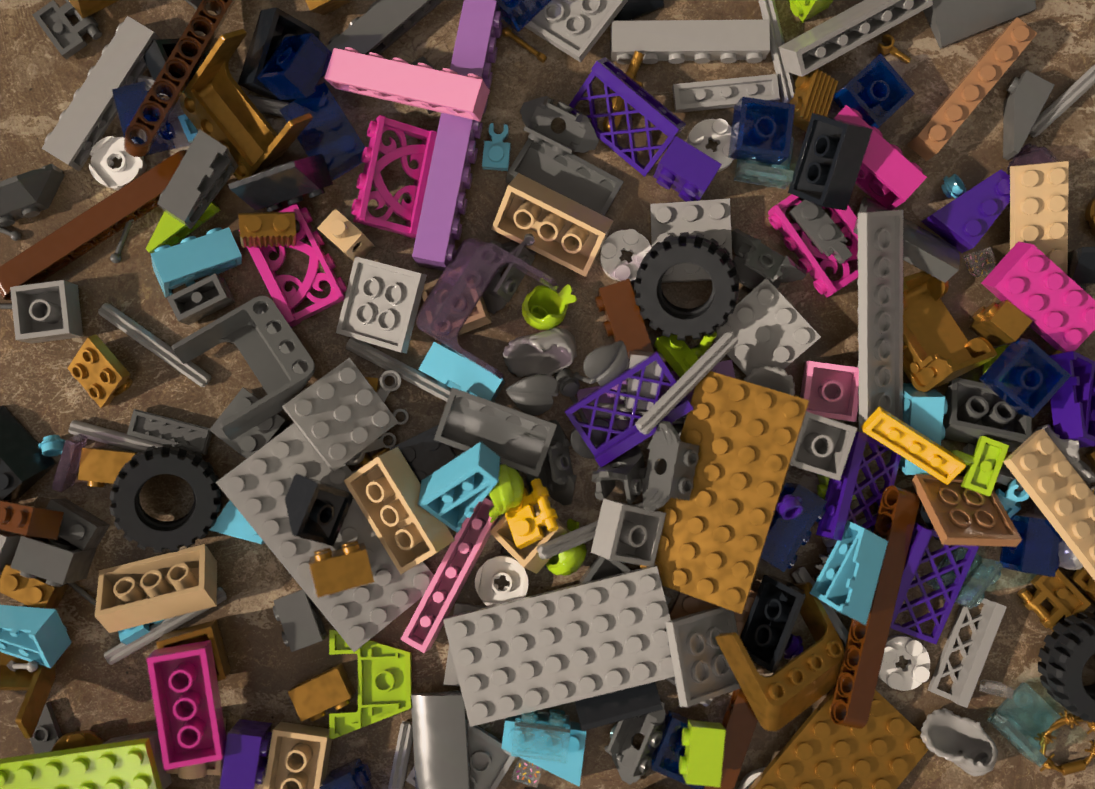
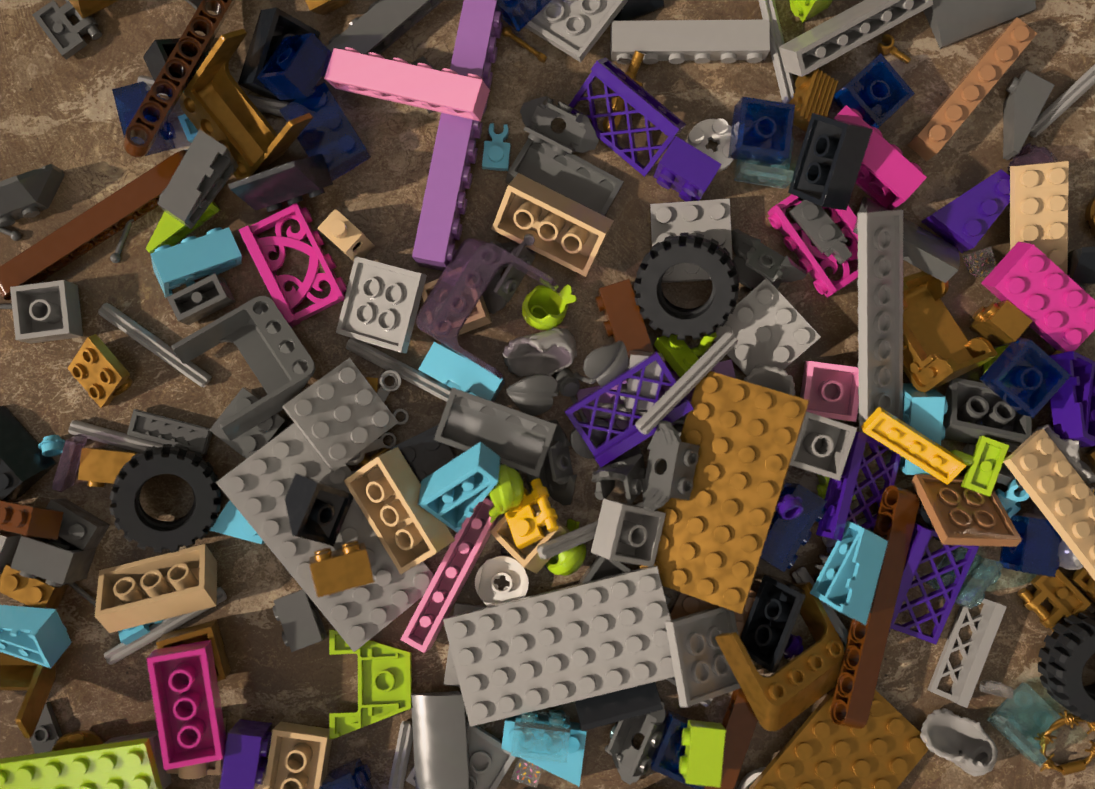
light grey hinge [7,660,38,672] -> none
light grey brick [42,16,160,172] -> none
white plate [89,136,146,191] -> none
pearl gold brick [238,212,296,248] -> none
pearl gold brick [288,663,355,722] -> none
dark pink fence [351,115,437,239] -> none
white plate [600,229,651,283] -> none
light grey plate [672,74,780,113] -> none
white plate [878,635,930,691] -> none
medium azure plate [941,174,966,199] -> none

